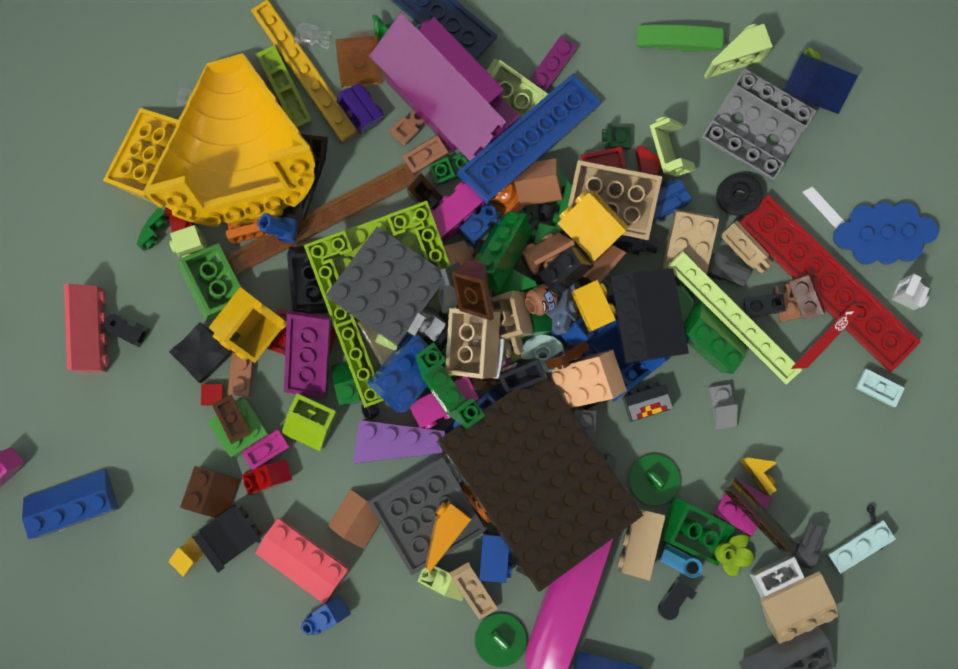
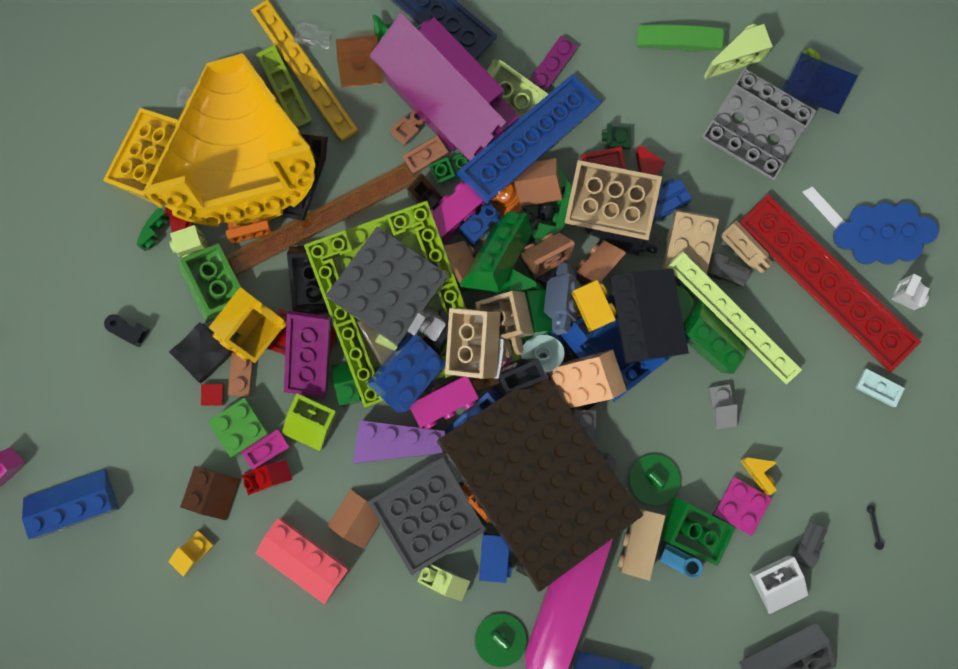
coral slope [64,284,109,374] -> none
black panel [192,504,262,573] -> none
reddish brown plate [212,394,251,444] -> none
blue piece [258,213,299,243] -> none
blue brick [301,595,351,635] -> none
dark purple brick [336,83,383,134] -> none
black hinge [361,403,380,420] -> none
green slope [415,343,485,429] -> none
light orange slope [425,500,471,571] -> none
dark grey slope [438,262,460,313] -> none
tan plate [450,562,498,620] -> none
reddish brown slope [451,260,494,320] -> none
nougat head [525,284,558,316] -> none
black brick [539,246,594,293] -> none
reddish brown plate [545,341,590,370] -> none
yellow container [557,190,629,263] -> none
brick [622,382,673,422] -> none
yellowish green panel [650,116,696,177] -> none
black leg [658,578,697,620] -> none
lime plate [715,534,754,576] -> none
black wheel [716,174,763,216] -> none
dark brown slope [720,476,796,554] -> none
black leg [743,294,786,318] -> none
tan slope [760,571,838,644] -> none
nougat plate [773,284,802,323] -> none
plate [789,273,825,320] -> none
red sticker [791,304,862,369] -> none
light aqua plate [827,520,896,574] -> none

